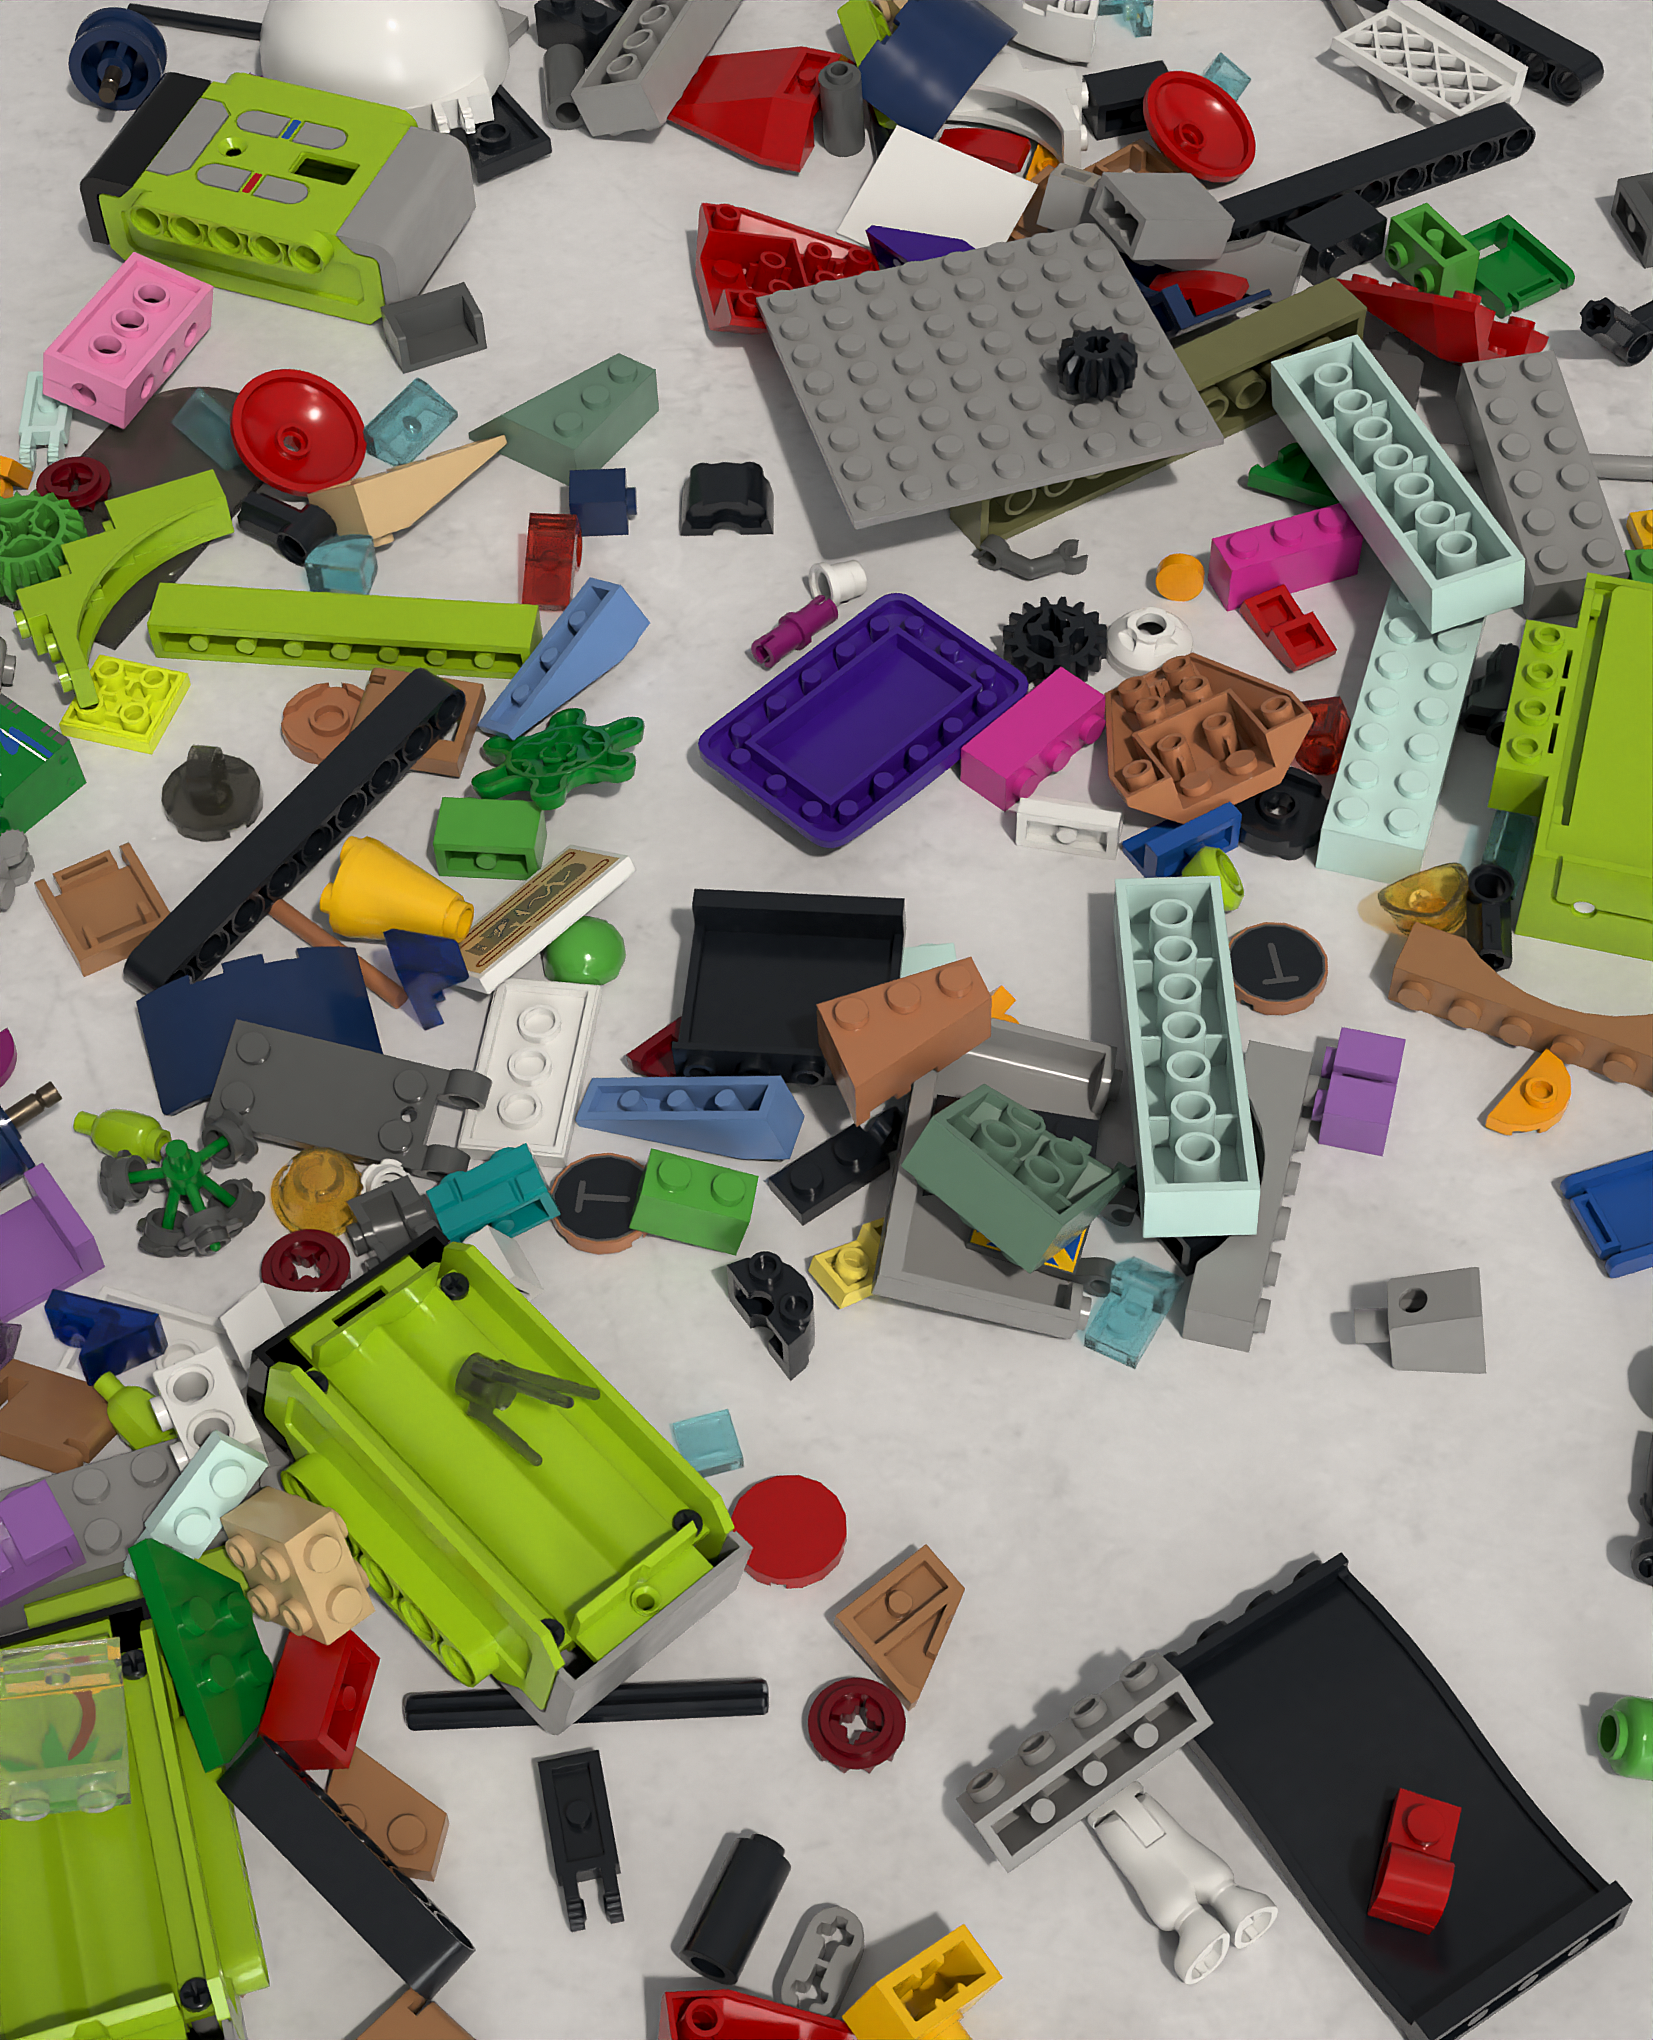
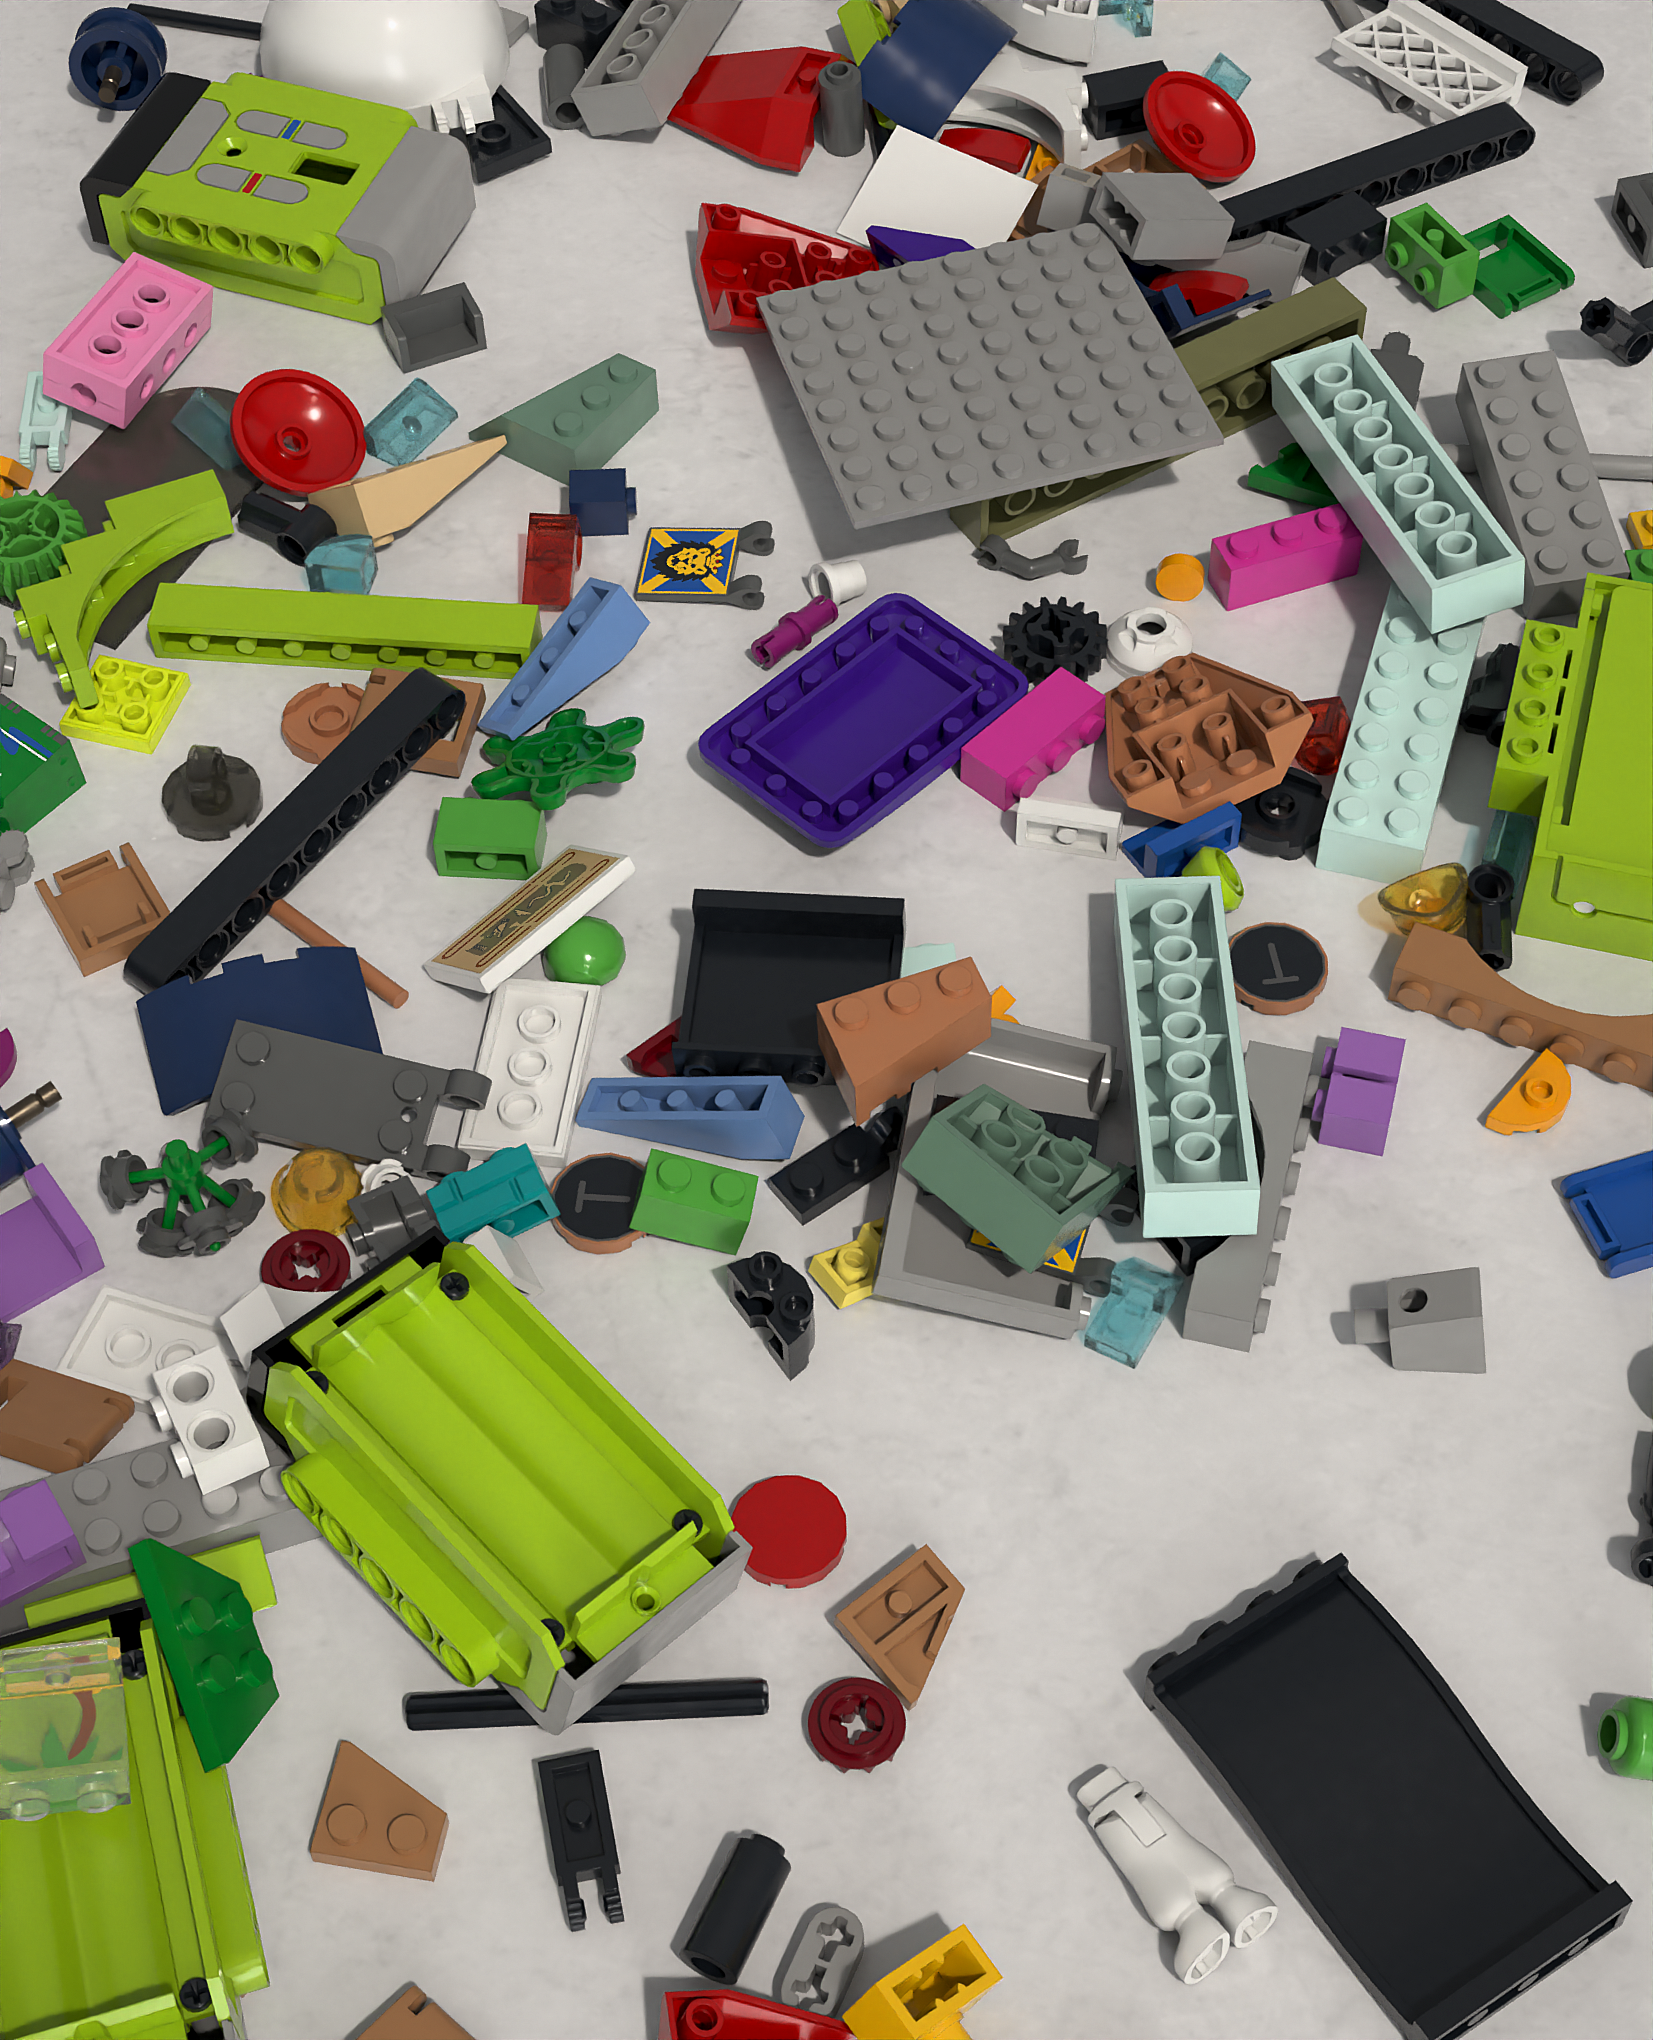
dark red gear [36,456,113,511] -> none
clear blue slope [44,1289,168,1386] -> none
lime plant [73,1109,172,1165] -> none
lime plant [93,1371,178,1451] -> none
light aqua hinge [123,1430,269,1580] -> none
black beam [216,1734,476,2000] -> none
tan brick [220,1486,375,1645] -> none
red brick [257,1629,380,1771] -> none
yellow cone [319,836,474,944] -> none
clear blue slope [383,929,469,1031] -> none
clear smoke plant [455,1352,601,1466] -> none
clear light blue tile [673,1409,744,1478] -> none
black cylinder [680,462,774,536] -> none
light grey brick [956,1652,1213,1873] -> none
black gear [1057,325,1138,402] -> none
red slope [1239,584,1337,672] -> none
red wedge [1336,274,1549,368] -> none
red plate [1367,1788,1462,1935] -> none
none -> flag [635,521,775,610]

